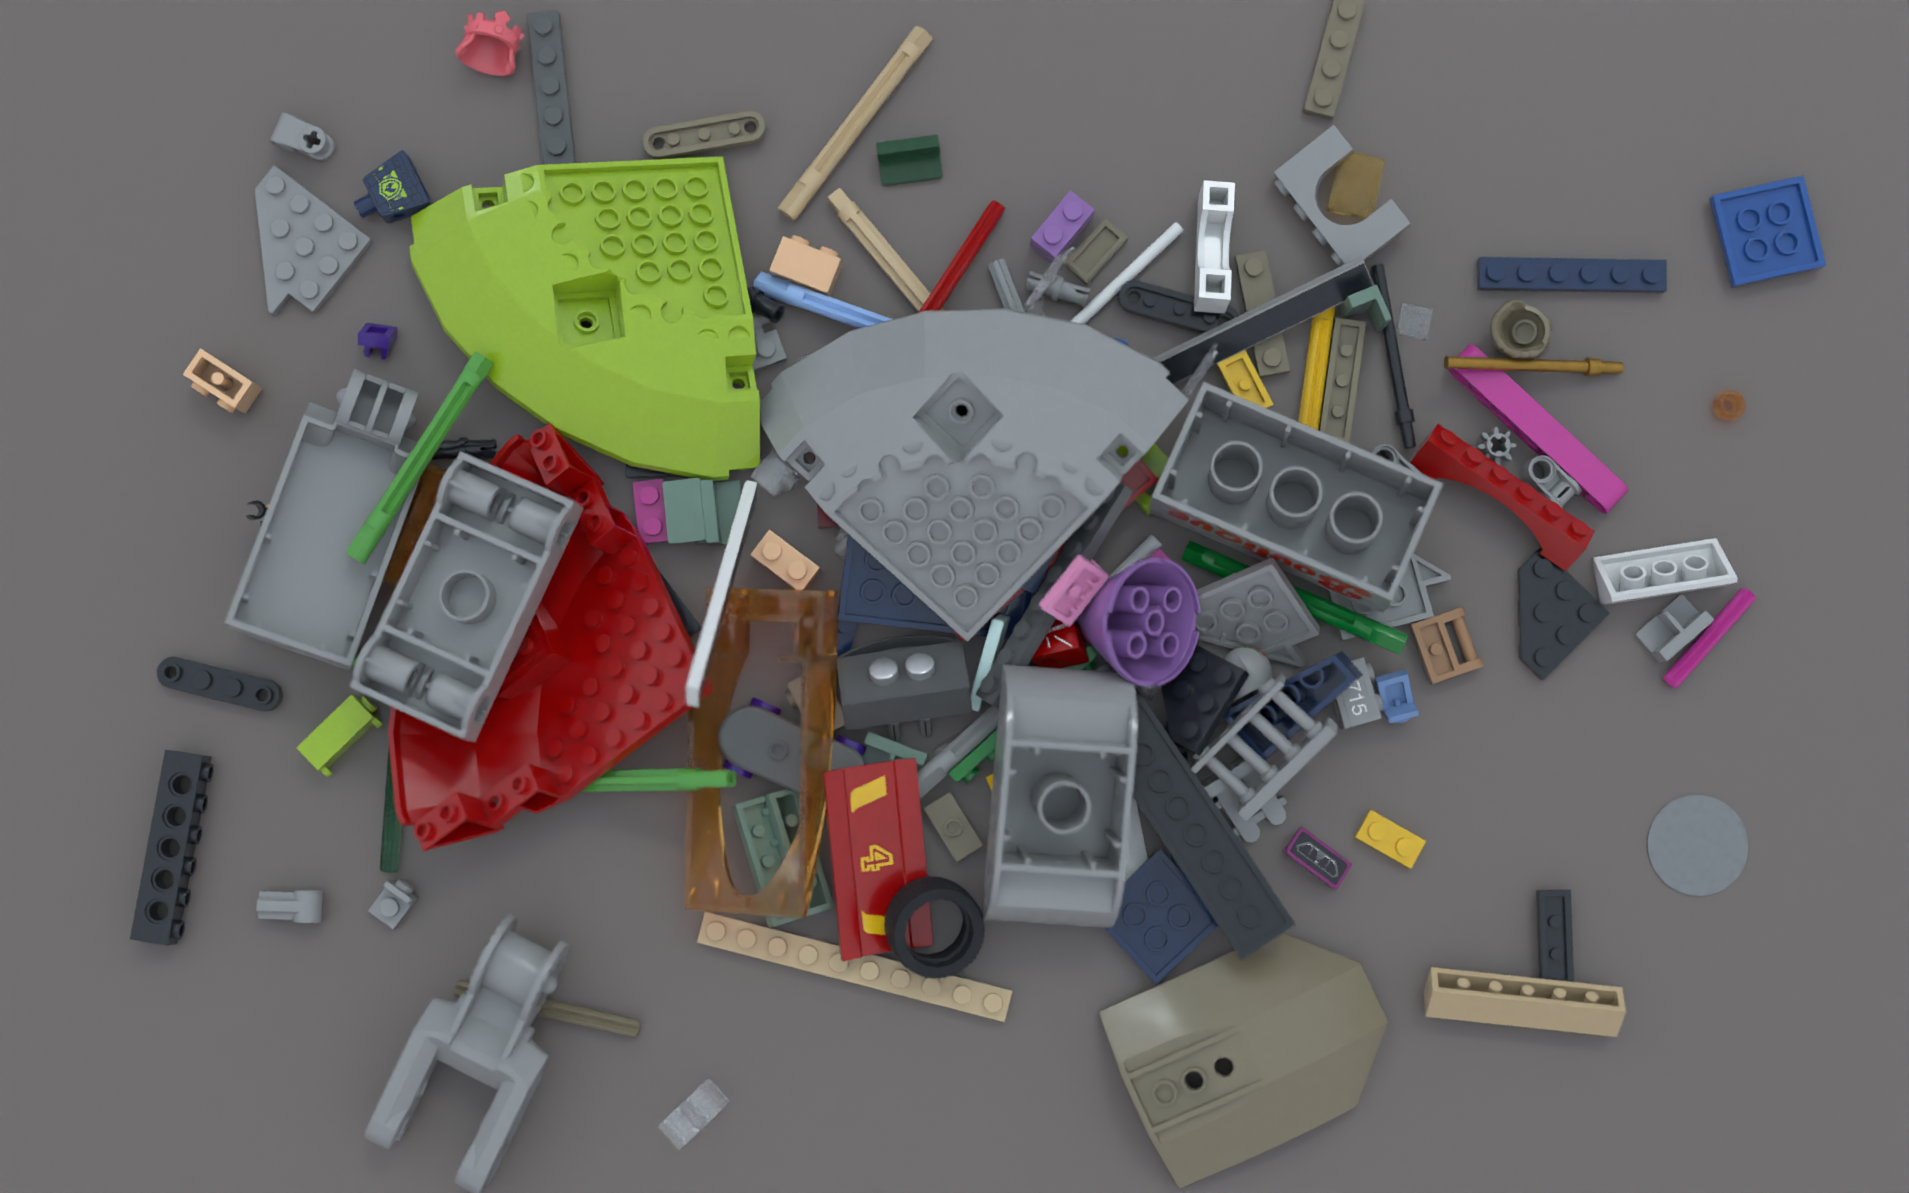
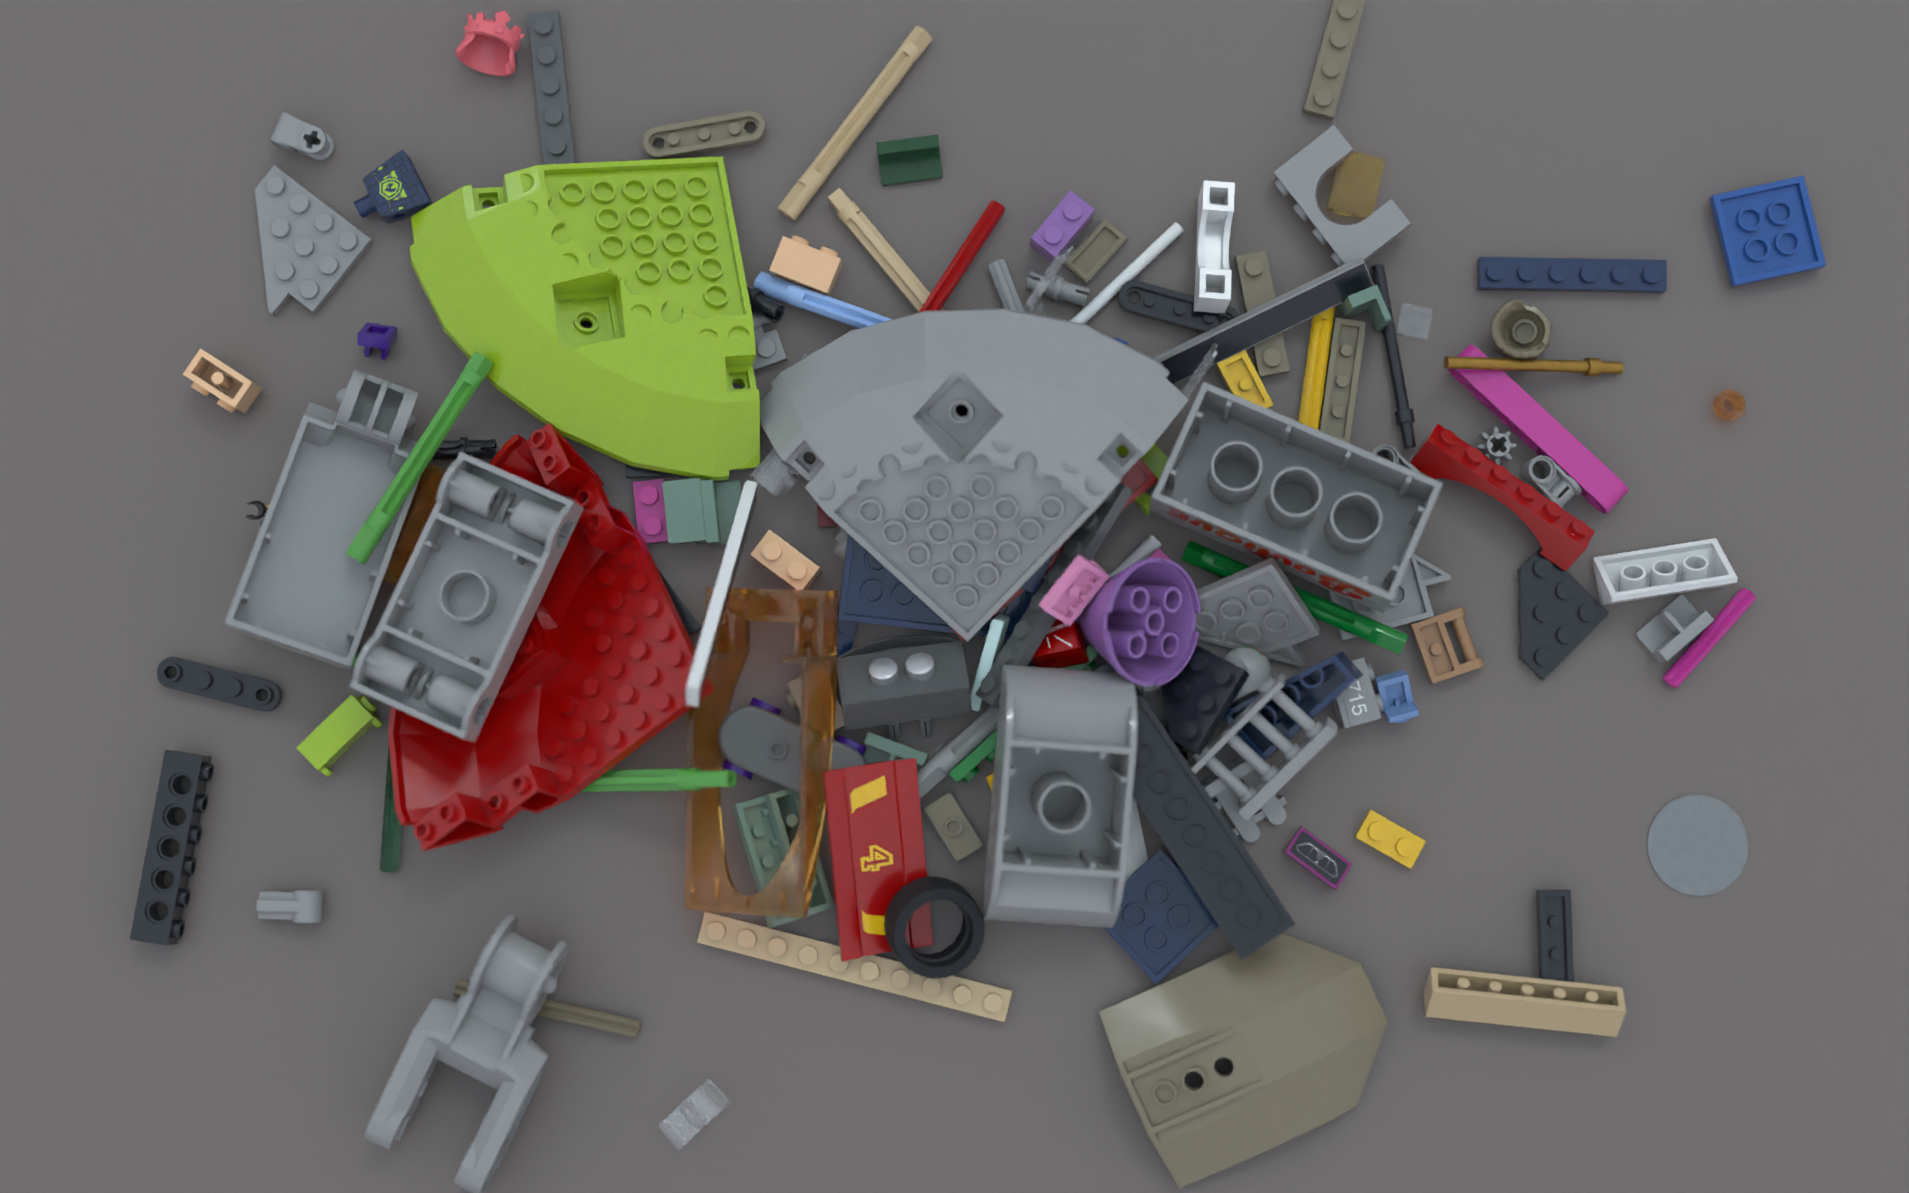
light grey bracket [368,879,418,930] -> none

